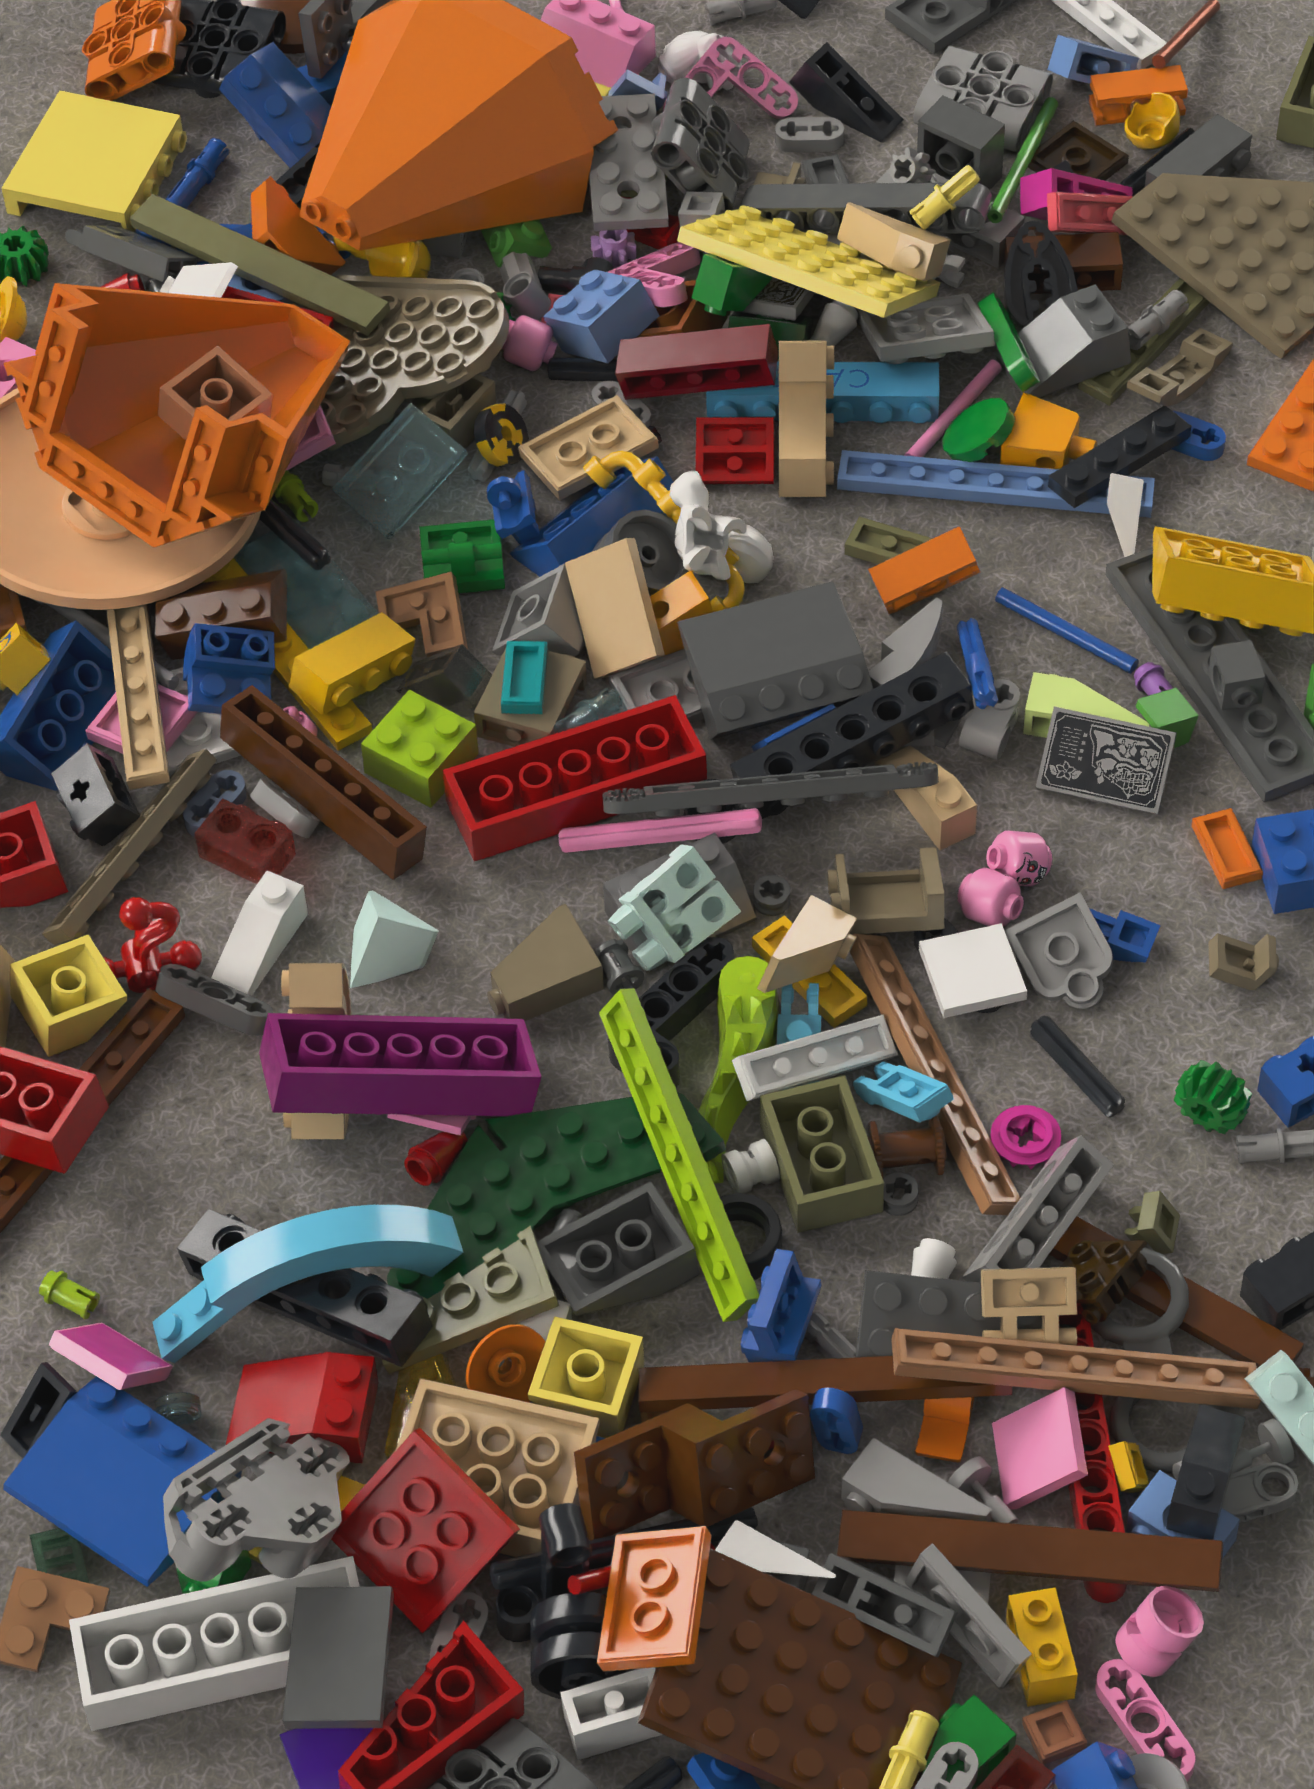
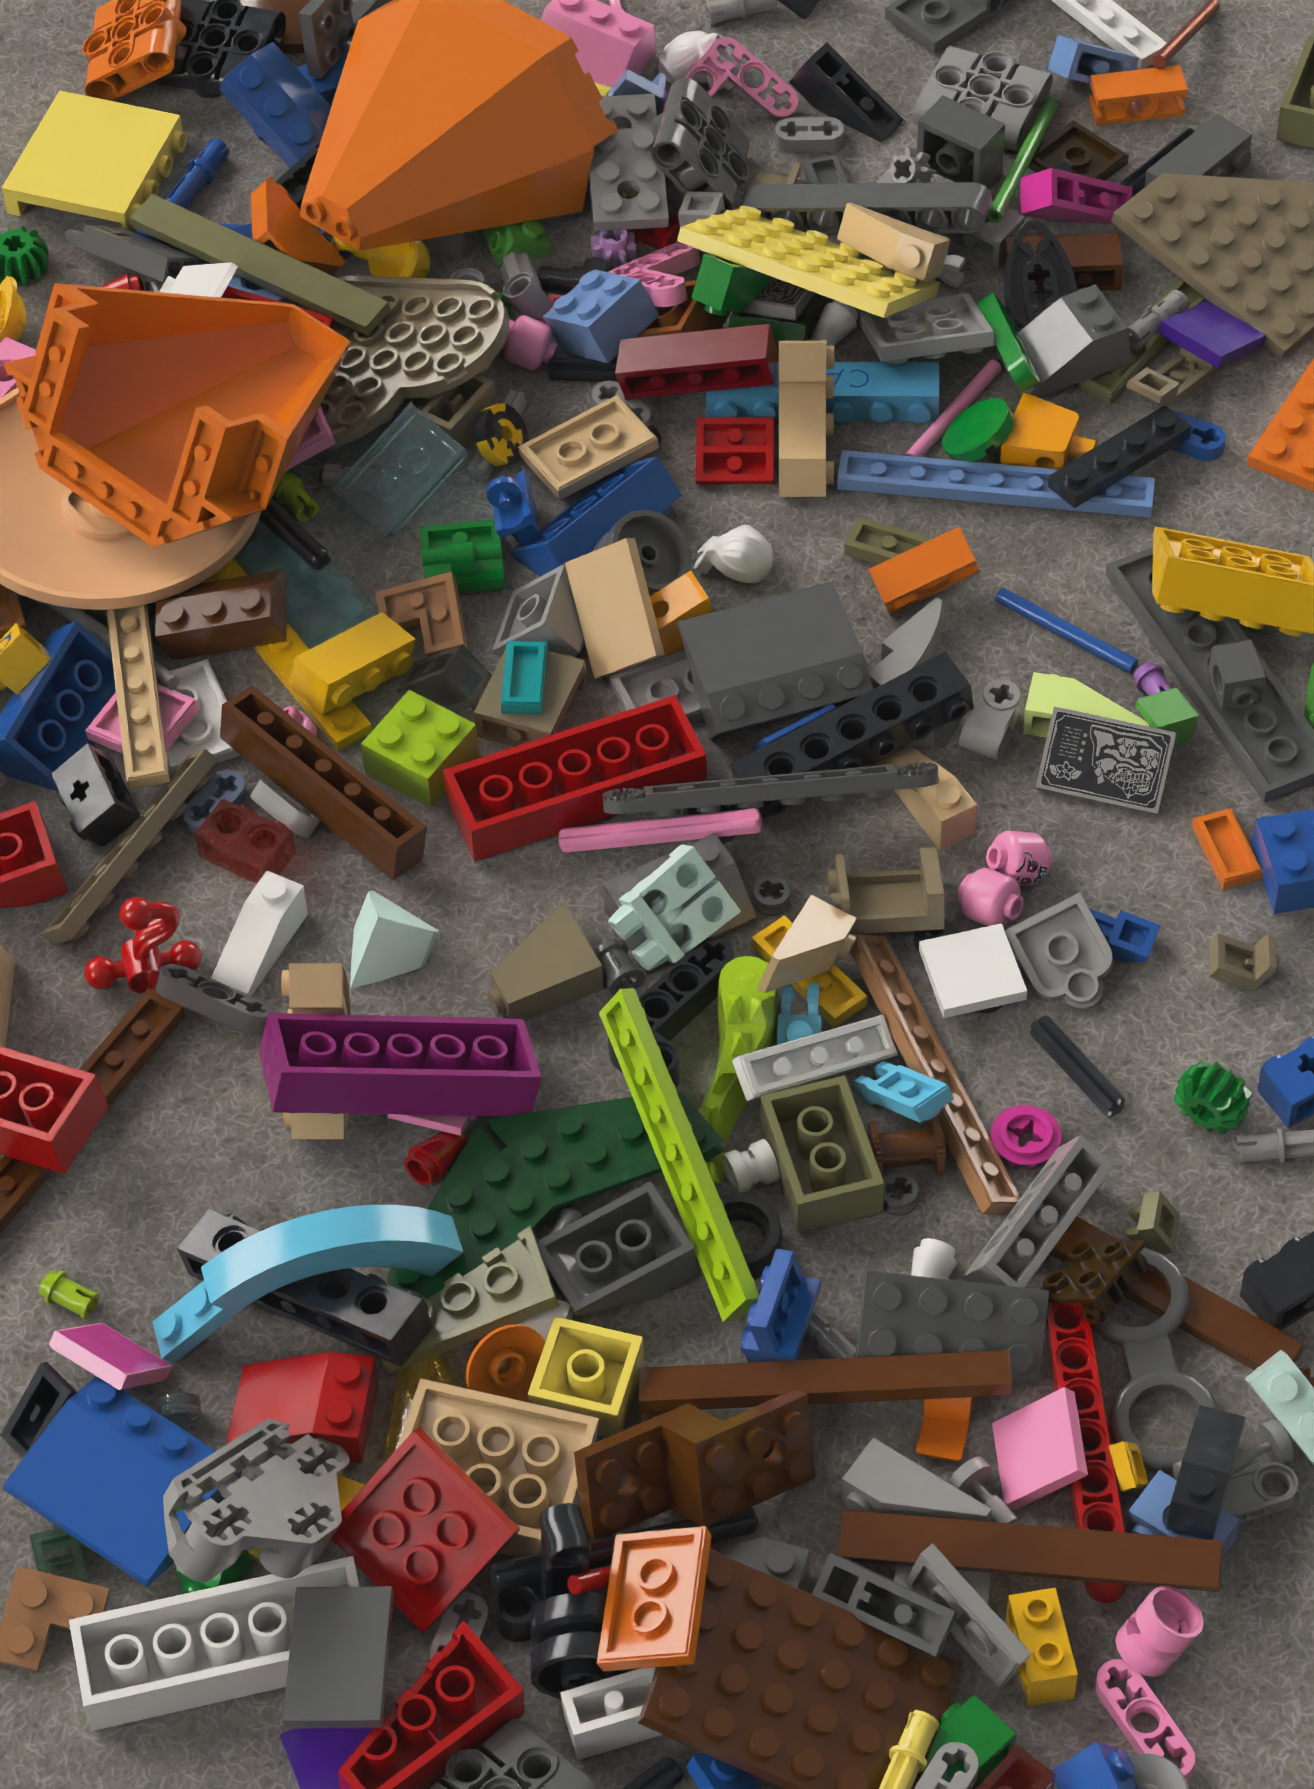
light yellow slope [10,935,127,1057] -> none
nougat brick [158,346,273,440] -> none
blue brick [183,623,275,714] -> none
clear light blue pin [554,687,622,734] -> none
yellow bar [583,451,745,612] -> none
white animal [669,471,747,580] -> none
white sticker [715,1520,836,1578] -> none
blue beam [810,1388,863,1454] -> none
medium nougat tile [891,1328,1261,1409] -> none
light yellow axle [910,165,980,230] -> none
blue axle [957,618,998,709] -> none
tan plate [981,1267,1077,1345] -> none
nougat tile [1022,1701,1087,1766] -> none
coral tile [1047,192,1133,236] -> none
white sticker [1107,473,1144,557] -> none
yellow hair [1124,92,1180,150] -> none
none -> dark purple tile [1158,301,1266,368]

